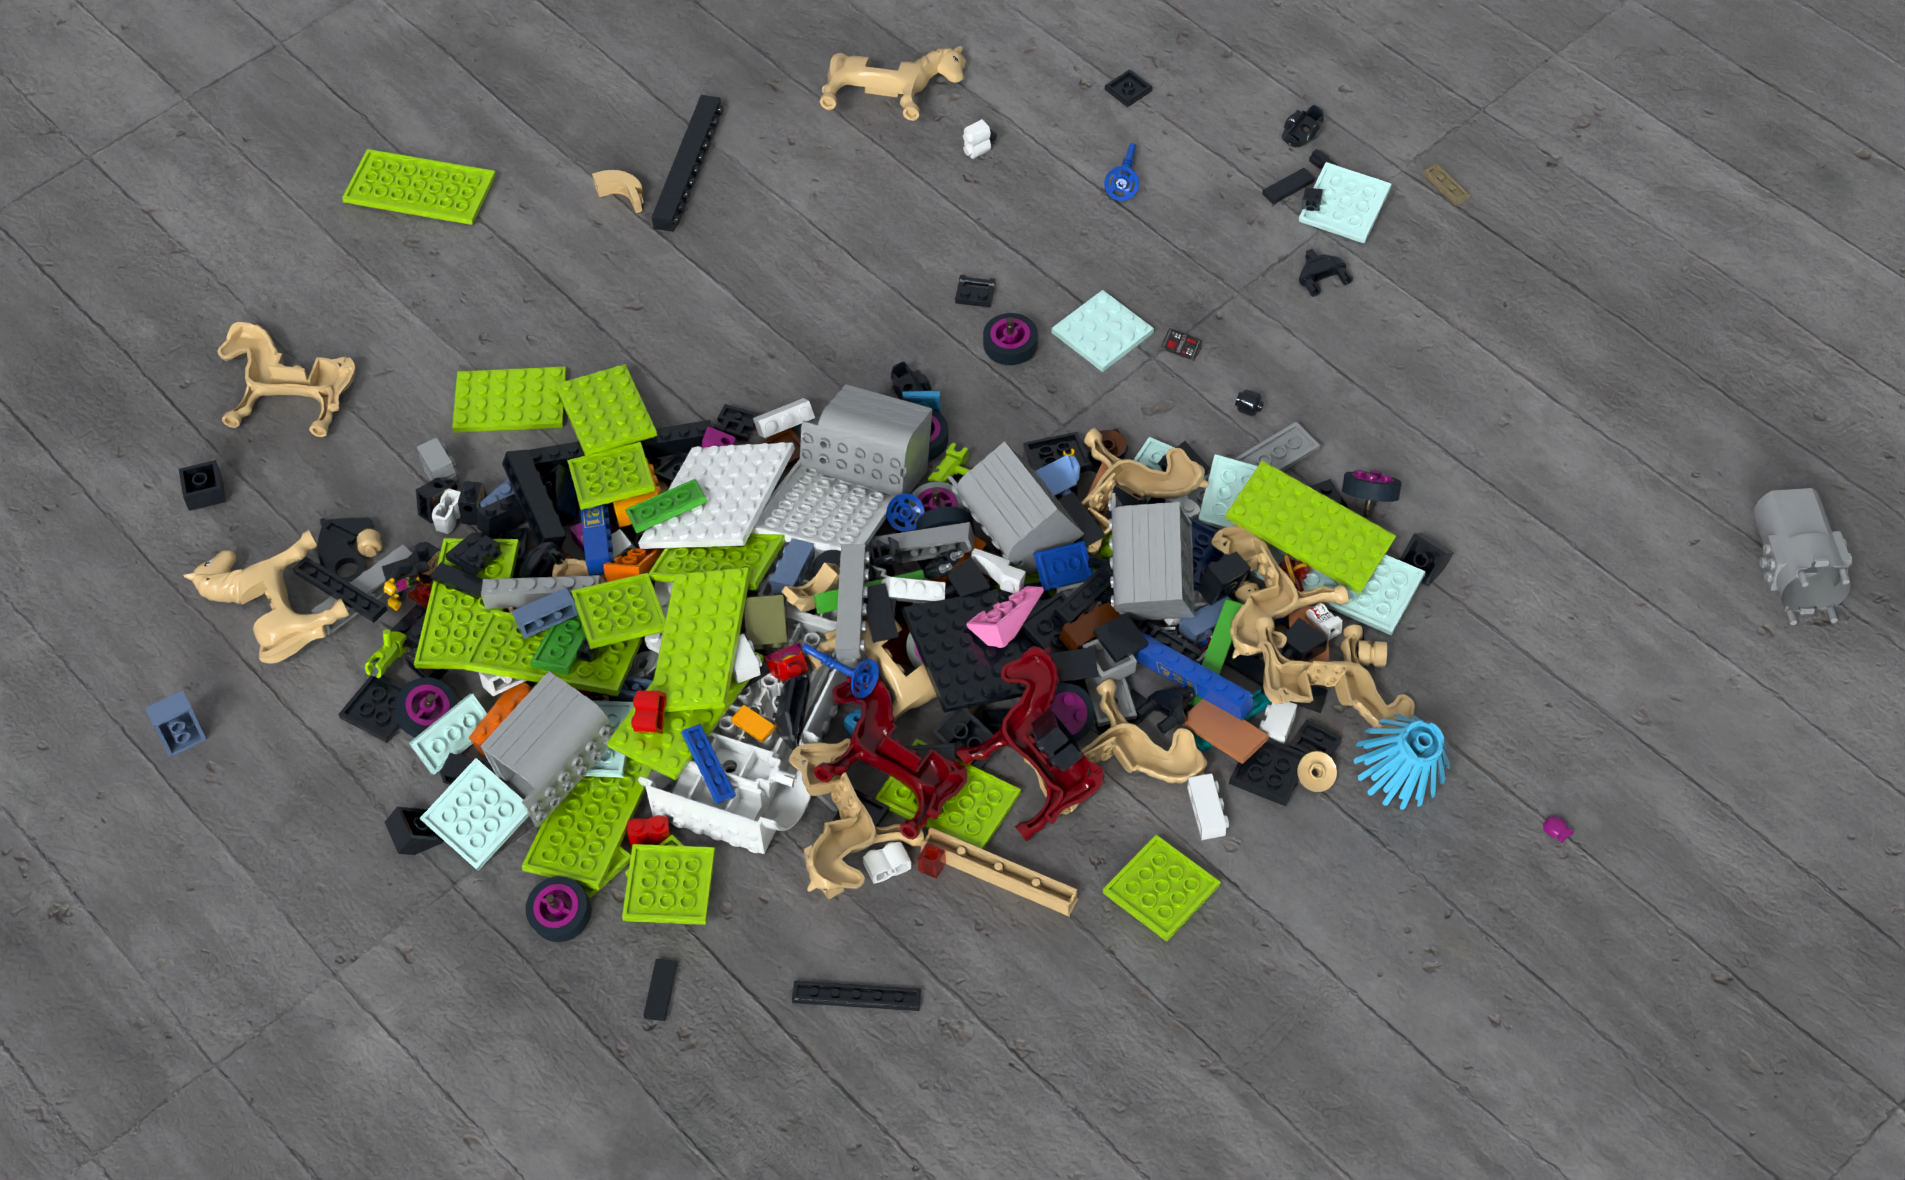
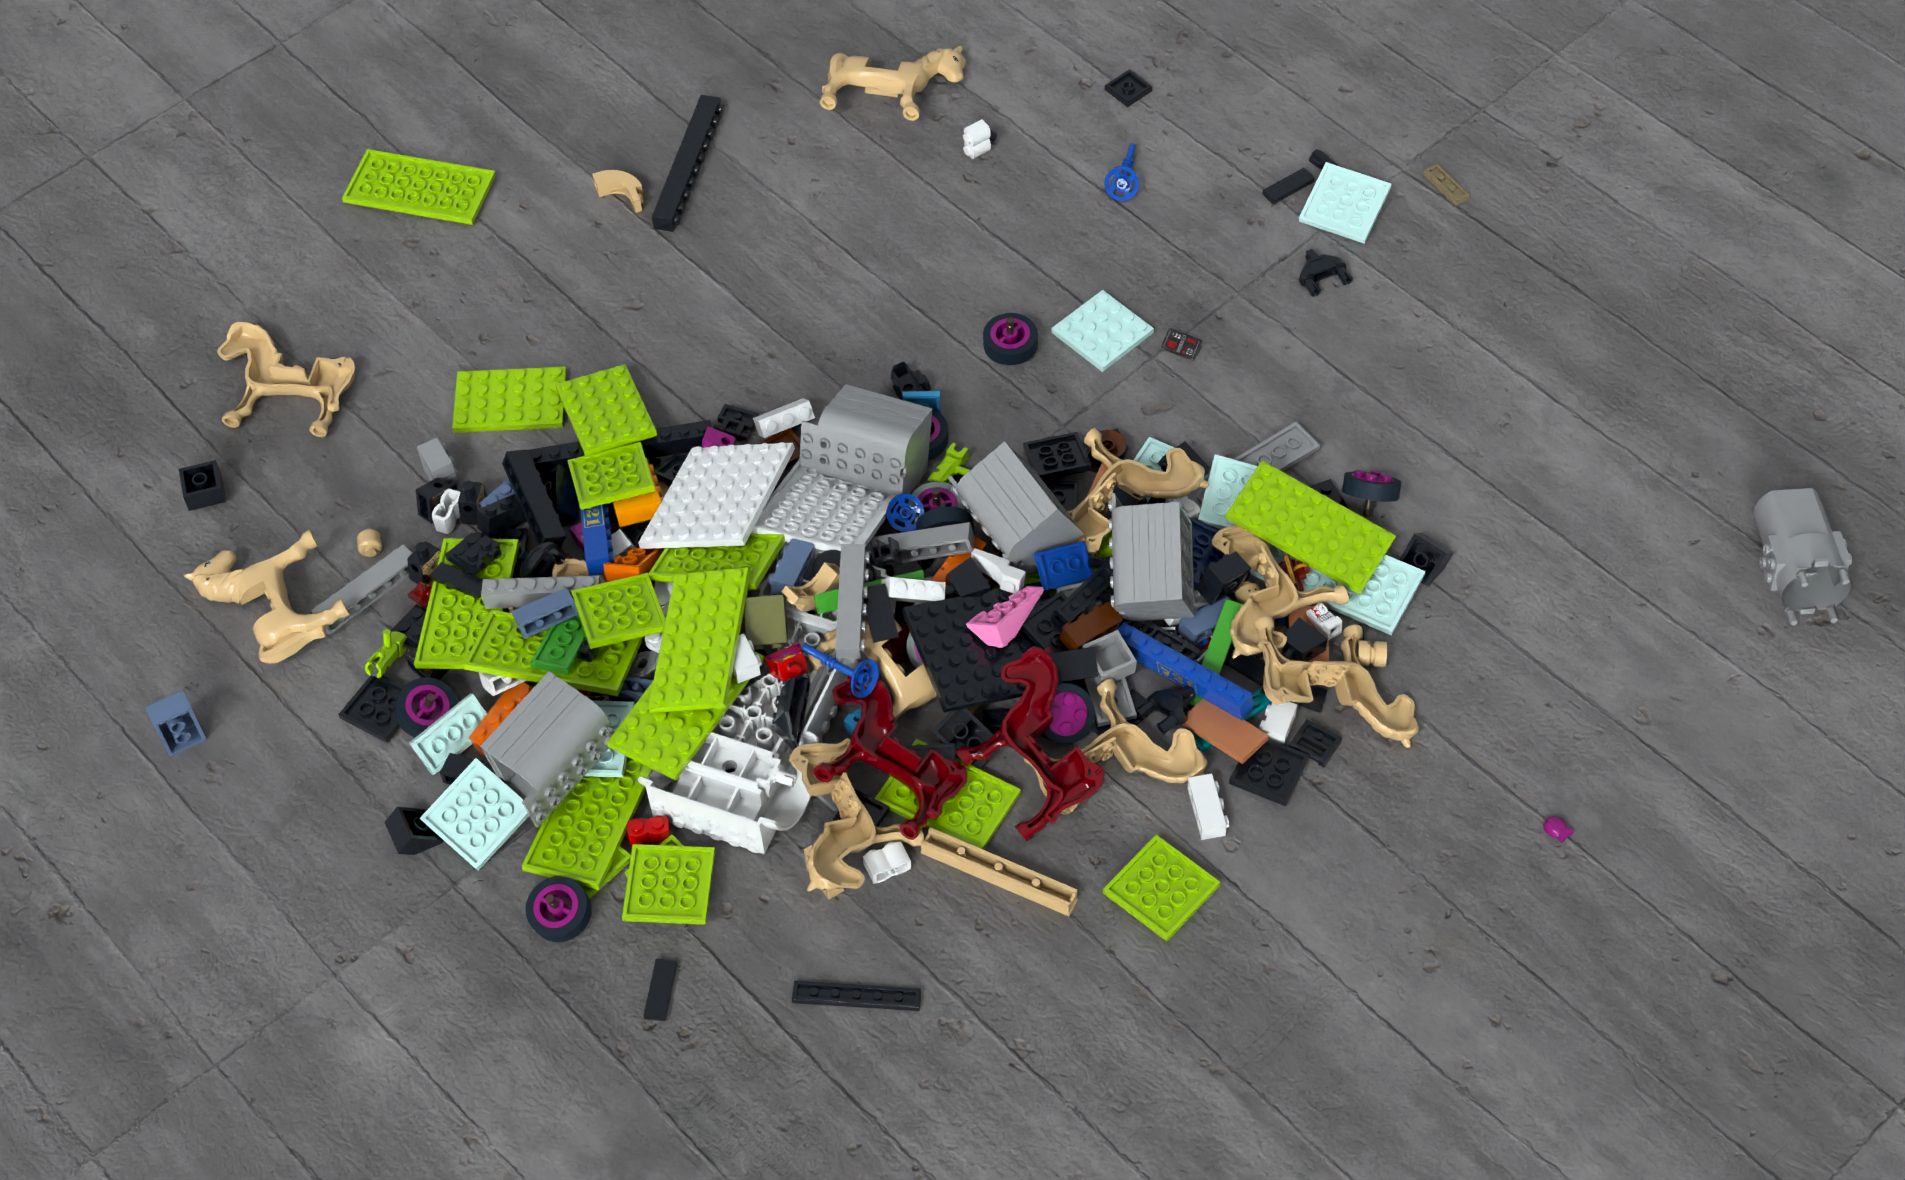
black plate [293,557,387,623] -> none
black animal [318,518,374,582] -> none
torso [381,557,429,611] -> none
bright green tile [625,479,707,533] -> none
red brick [631,690,666,734] -> none
blue tile [681,724,736,804] -> none
light orange tile [731,705,775,743] -> none
clear red brick [917,842,946,879] -> none
black piece [924,549,964,580] -> none
black plate [955,275,996,307] -> none
black piece [1031,708,1083,772] -> none
light blue torso [1036,449,1080,497] -> none
black piece [1058,491,1106,547] -> none
black tile [1093,613,1149,663] -> none
black head [1235,390,1264,416] -> none
black piece [1282,105,1324,147] -> none
tan dish [1297,751,1337,792] -> none
black bracket [1302,187,1323,211] -> none
medium azure plant [1354,714,1450,809] -> none

